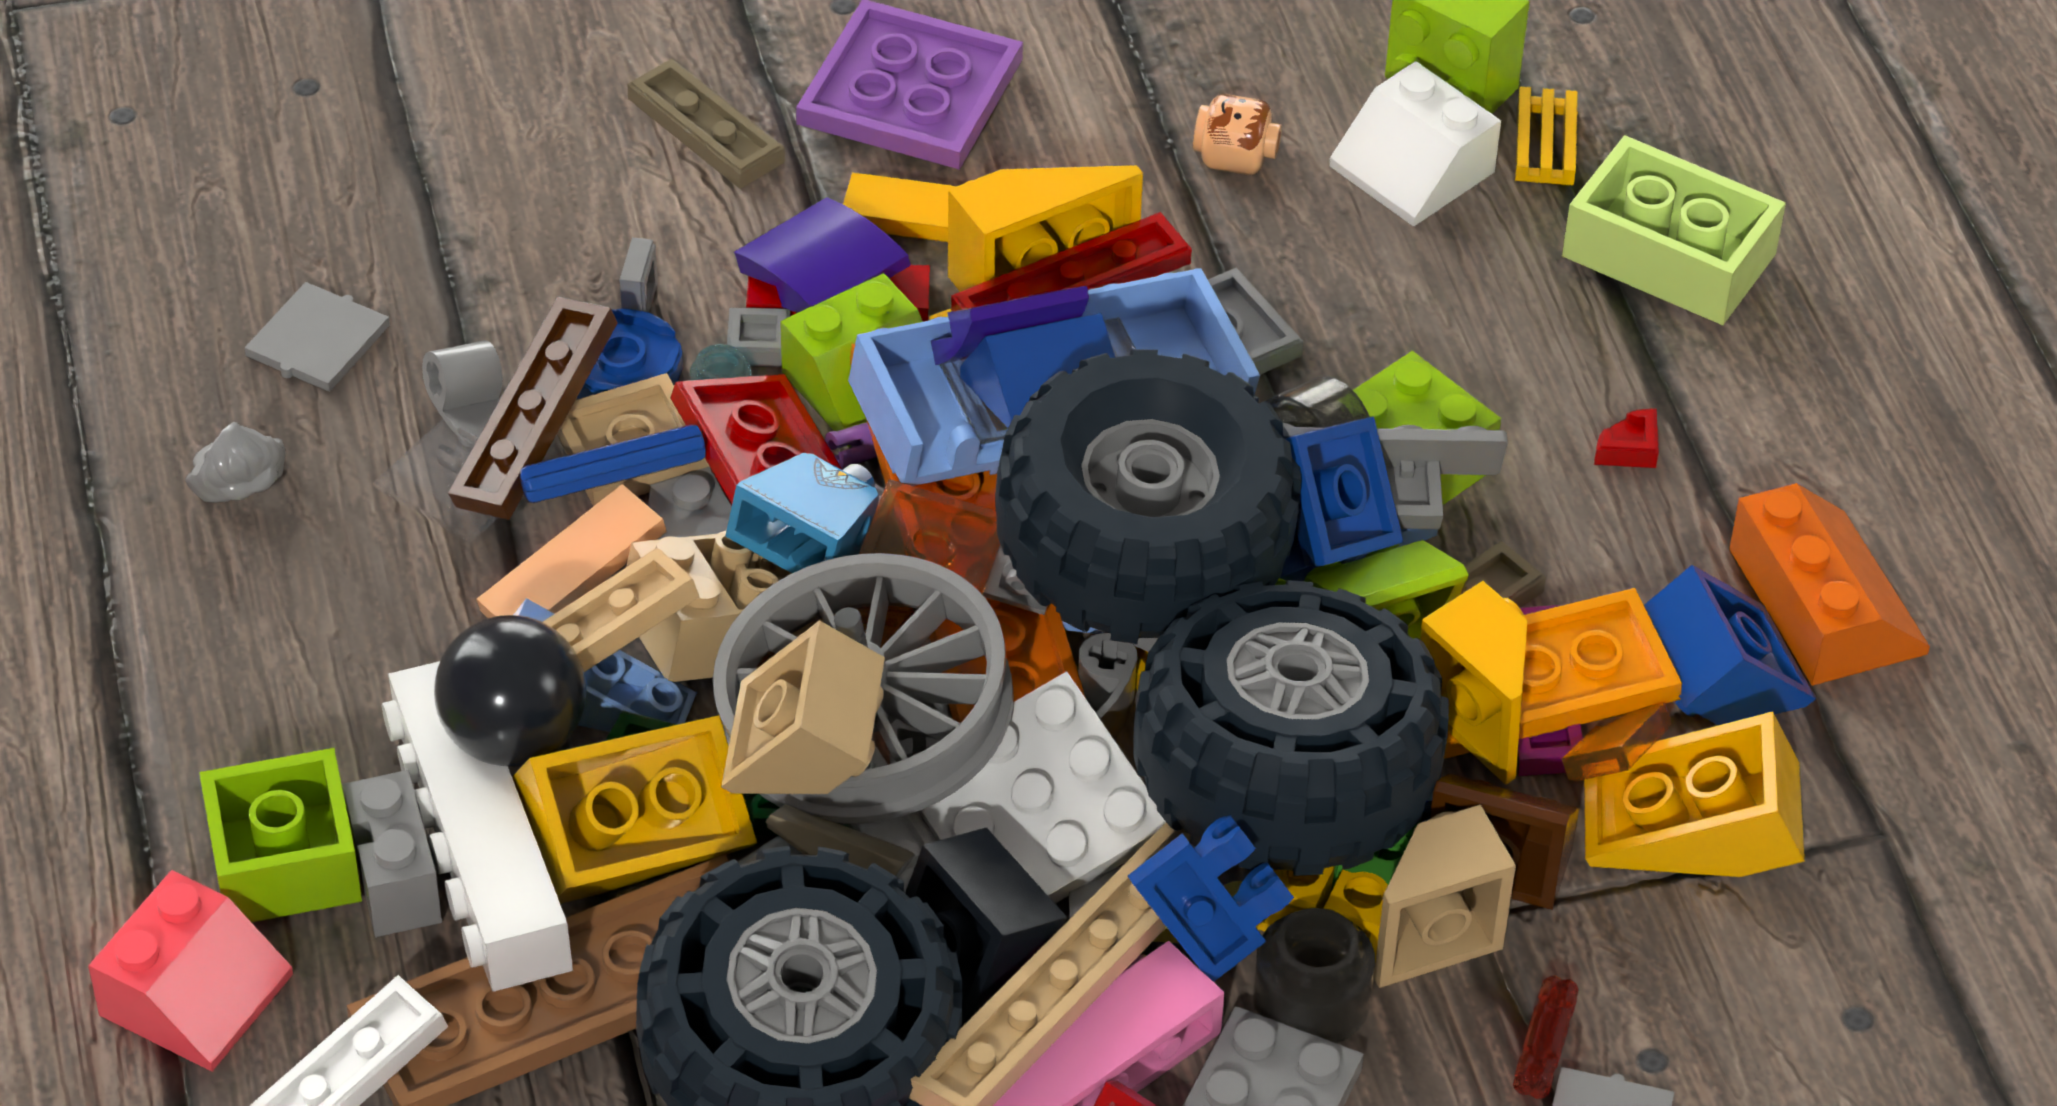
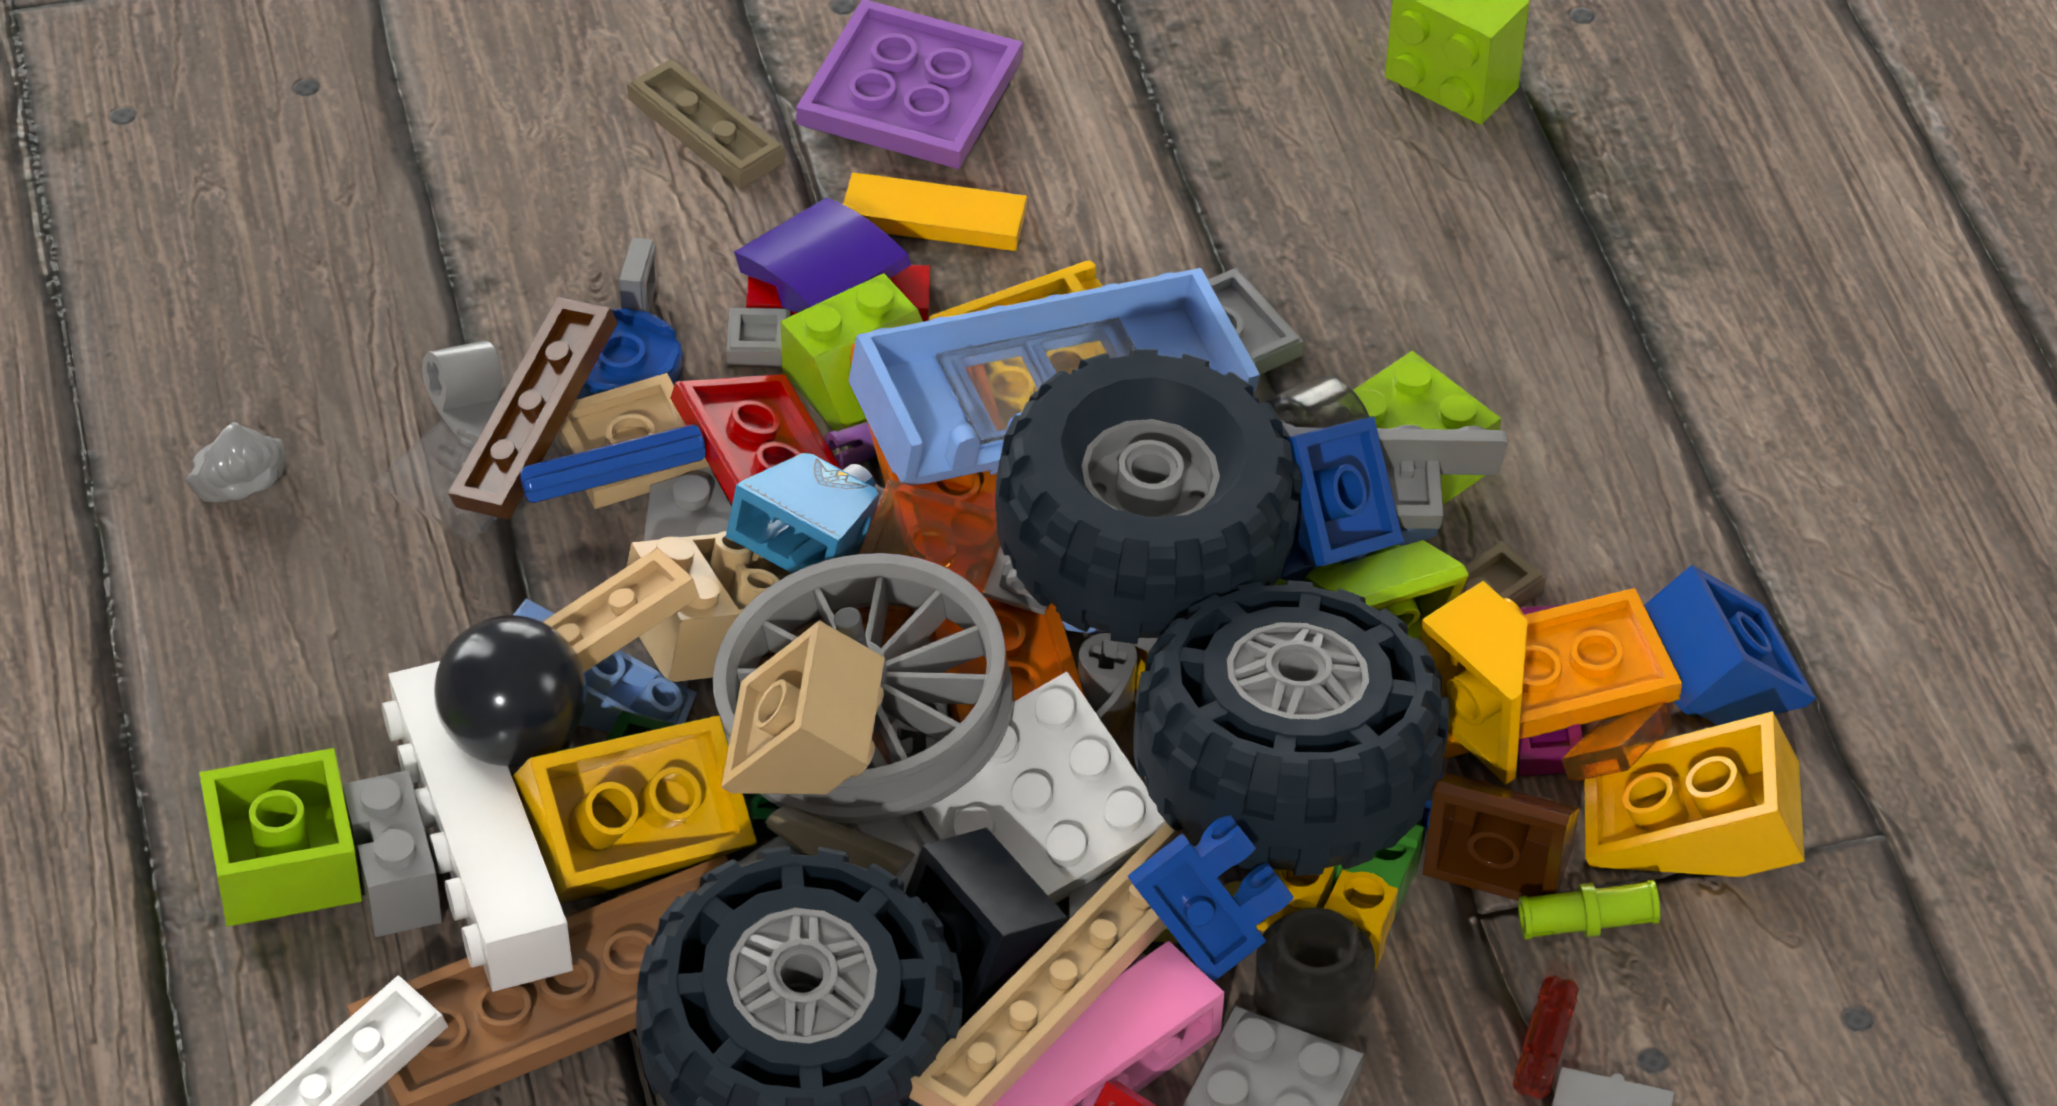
coral slope [88,870,293,1072] -> none
light grey piece [244,282,390,392] -> none
light nougat tile [476,484,667,618] -> none
clear light blue plate [690,344,751,380] -> none
dark purple slope [931,286,1089,365] -> none
yellow slope [948,165,1143,292] -> none
red tile [951,212,1192,311] -> none
blue slope [960,313,1115,428] -> none
light nougat head [1193,94,1282,175] -> none
white slope [1329,61,1501,227] -> none
tan slope [1374,805,1516,988] -> none
yellow tile [1515,87,1578,185] -> none
yellowish green brick [1562,135,1786,325] -> none
red tile [1594,408,1659,468] -> none
orange slope [1729,483,1930,686] -> none
none -> lime pin [1518,880,1661,940]

